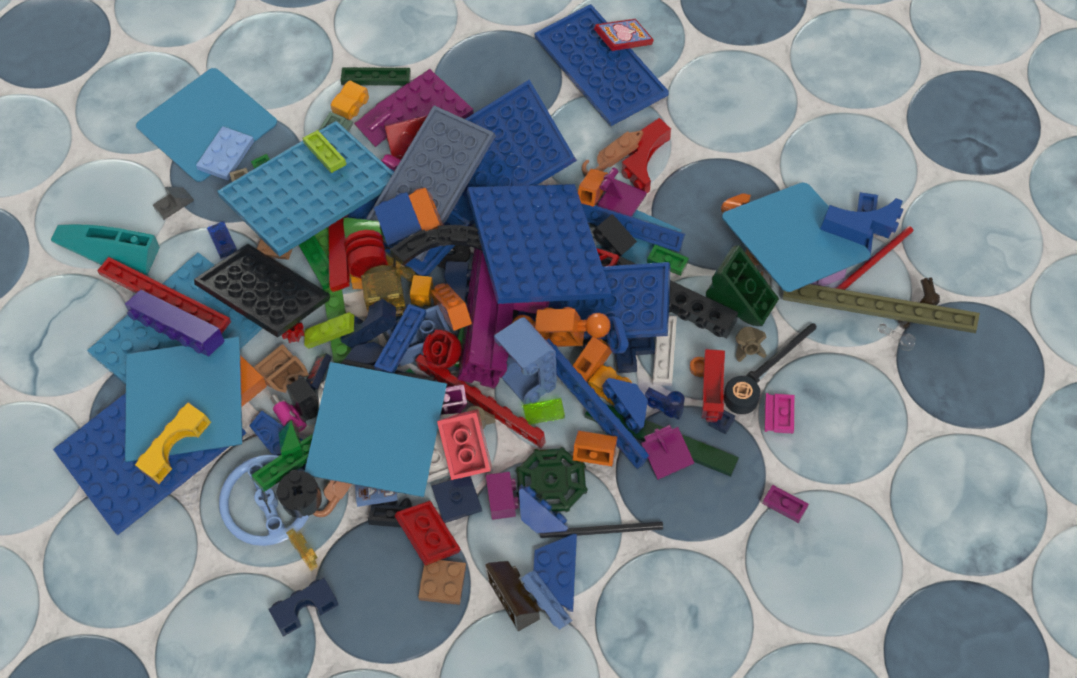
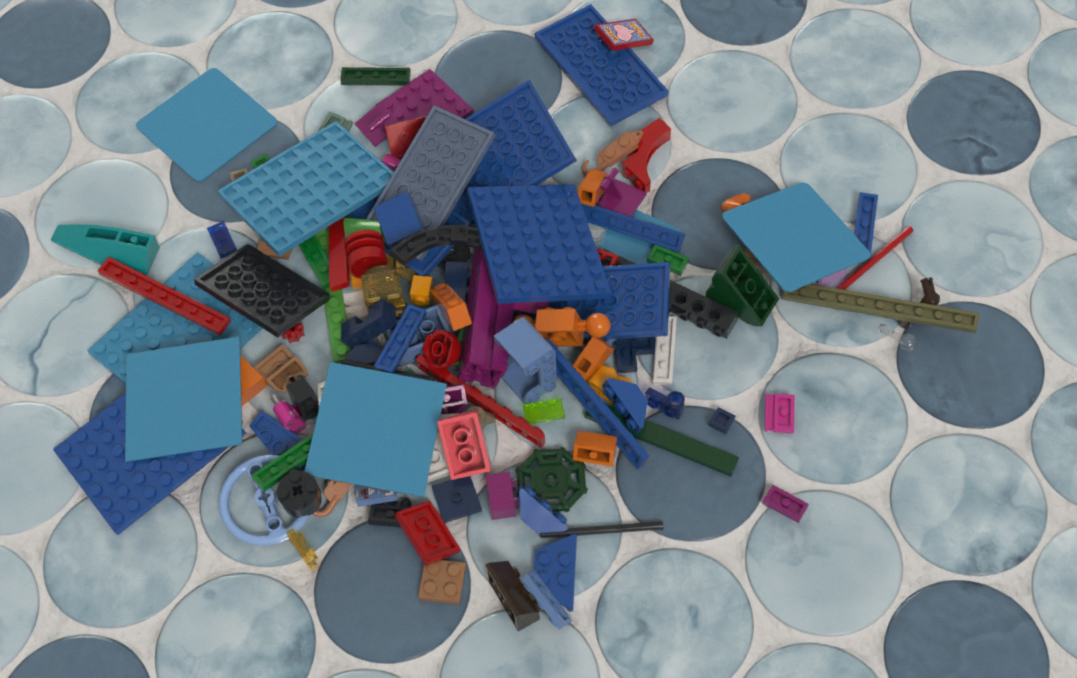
dark purple brick [125,290,225,357] -> none
yellow arch [135,403,211,484] -> none
dark grey slope [153,187,194,220] -> none
light blue plate [196,126,254,181] -> none
dark blue arch [268,578,339,637] -> none
green slope [279,420,301,456] -> none
lime plate [302,130,347,173] -> none
lime plate [304,312,354,349] -> none
dark blue tile [306,353,332,390] -> none
light orange brick [331,81,369,120] -> none
orange brick [408,188,443,231] -> none
black brick [592,214,637,256] -> none
blue plate [607,316,628,353] -> none
magenta plate [642,425,695,480] -> none
orange tile [690,357,704,377] -> none
red arch [701,349,725,422] -> none
black wheel [724,376,760,414] -> none
dark tan brick [735,327,767,362] -> none
black bar [746,323,817,383] -> none
blue arch [820,198,904,245] -> none

